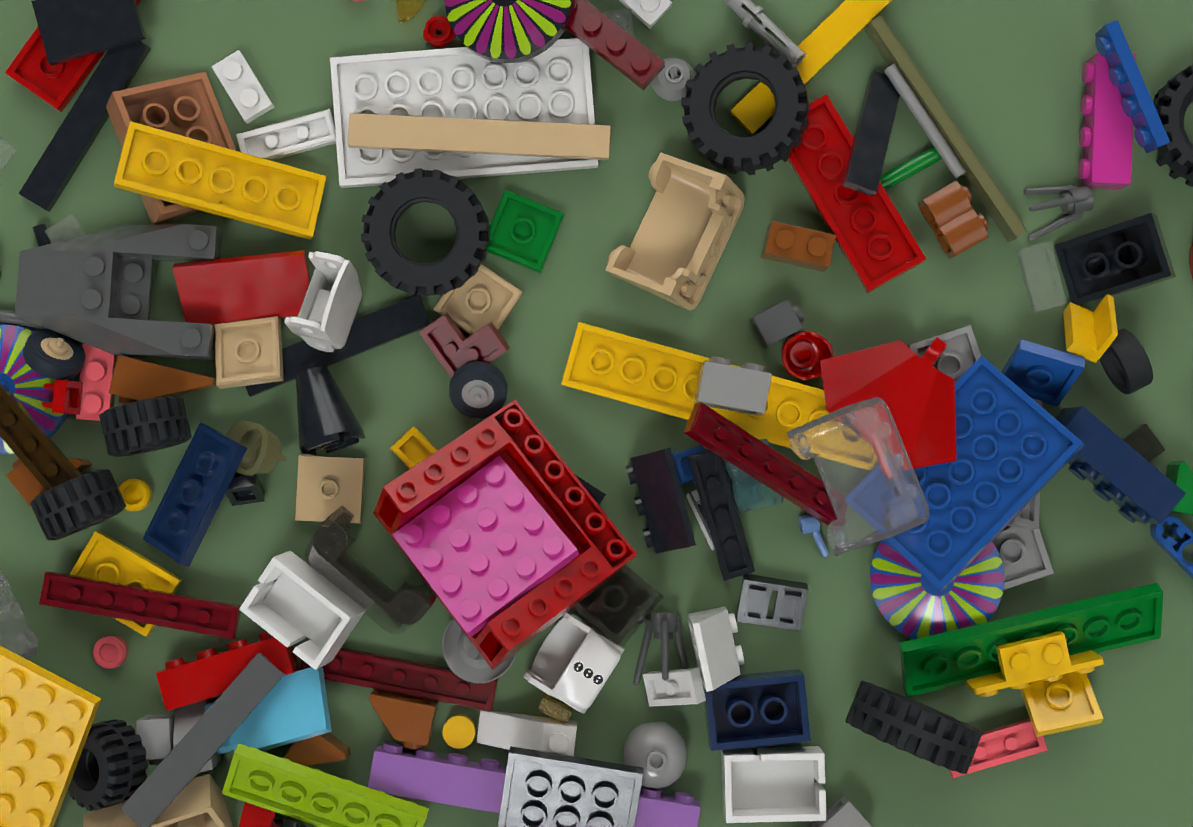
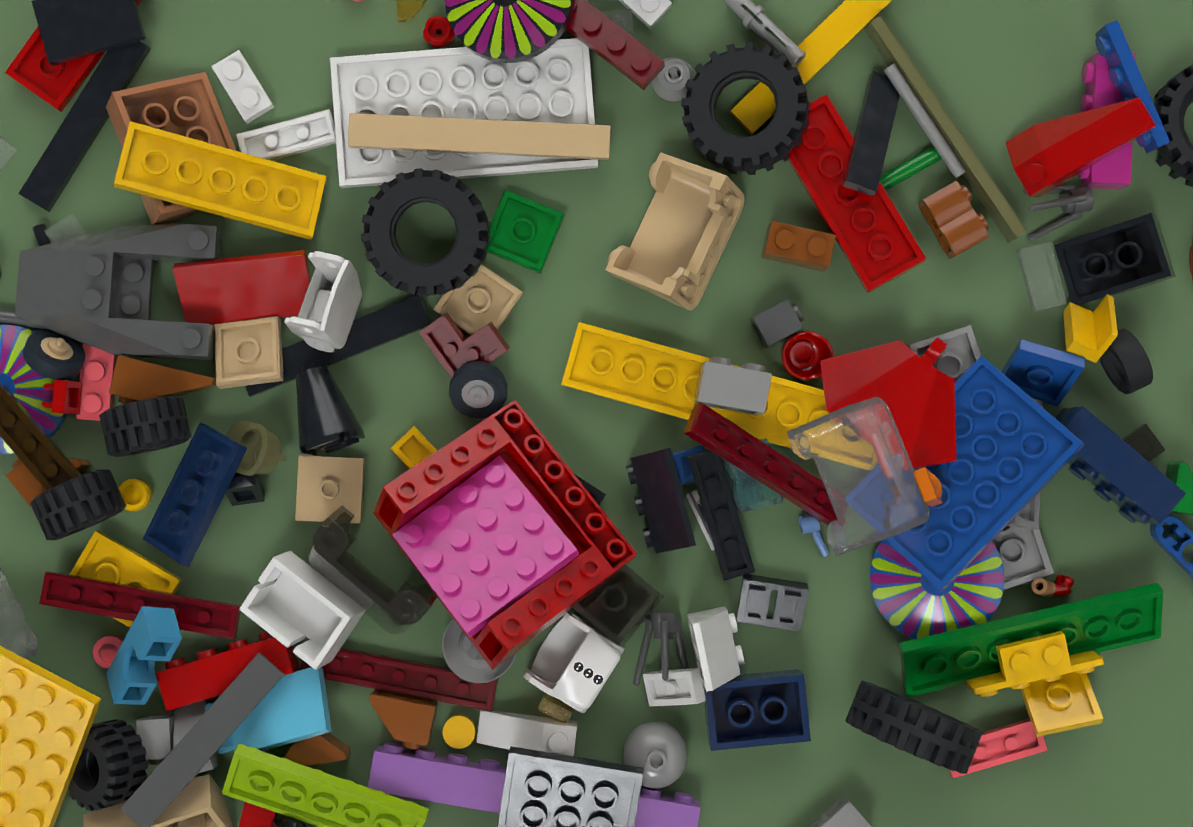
white piece [721,746,826,823] -> none
none -> dark azure arch [106,606,182,705]
none -> orange tile [913,467,943,507]
none -> red wedge [1006,97,1157,198]
none -> arm [1031,574,1074,598]

